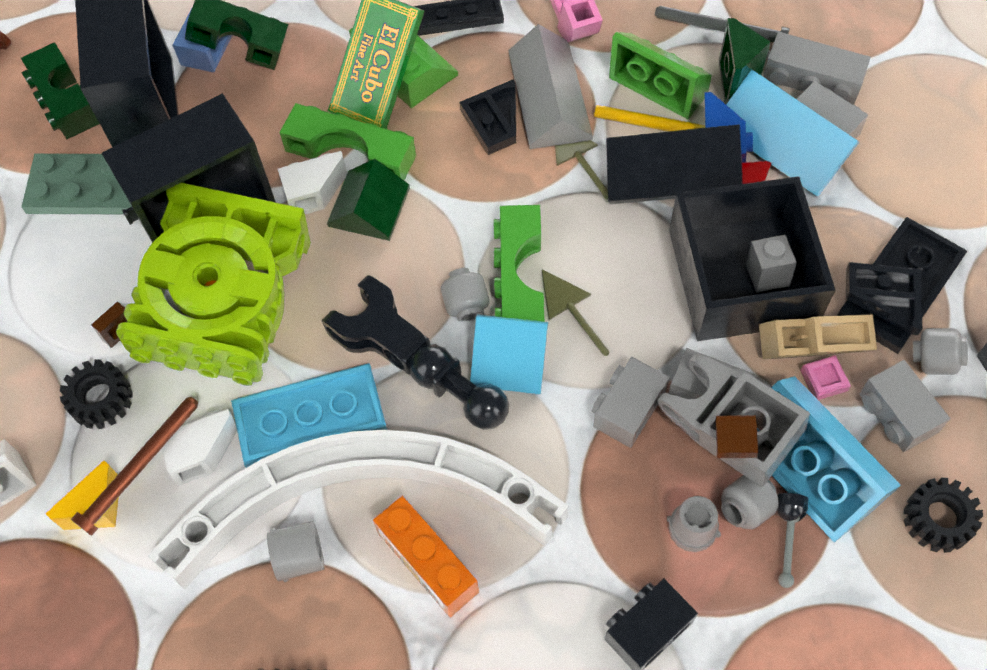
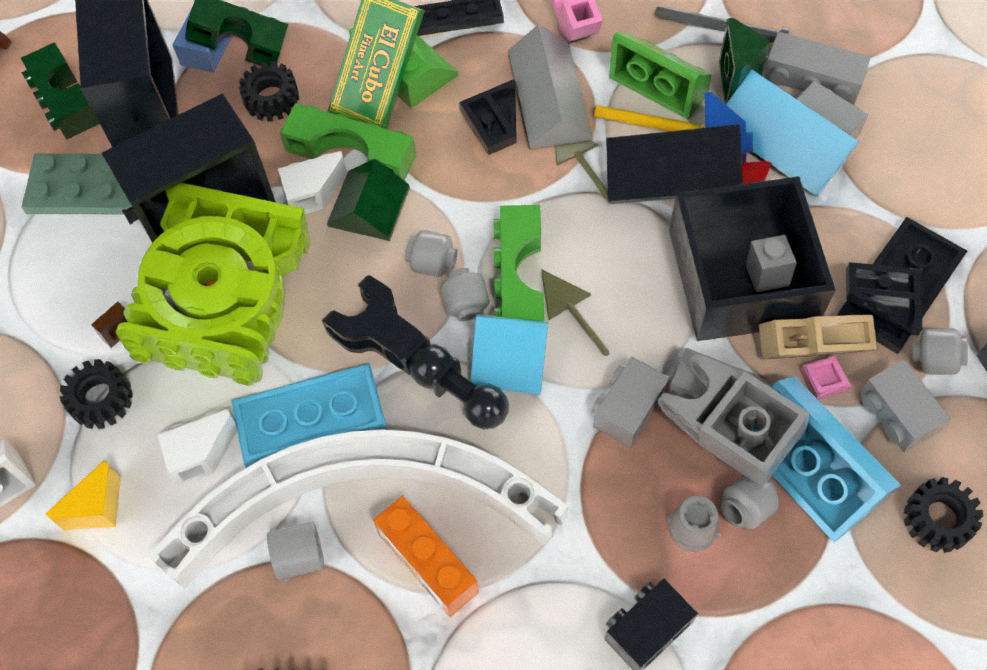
copper bar [70,397,198,536] -> none
reddish brown tile [715,415,758,458] -> none
hinge [777,493,809,588] -> none
none -> black tyre [239,61,299,122]
none -> light grey head [405,230,458,277]

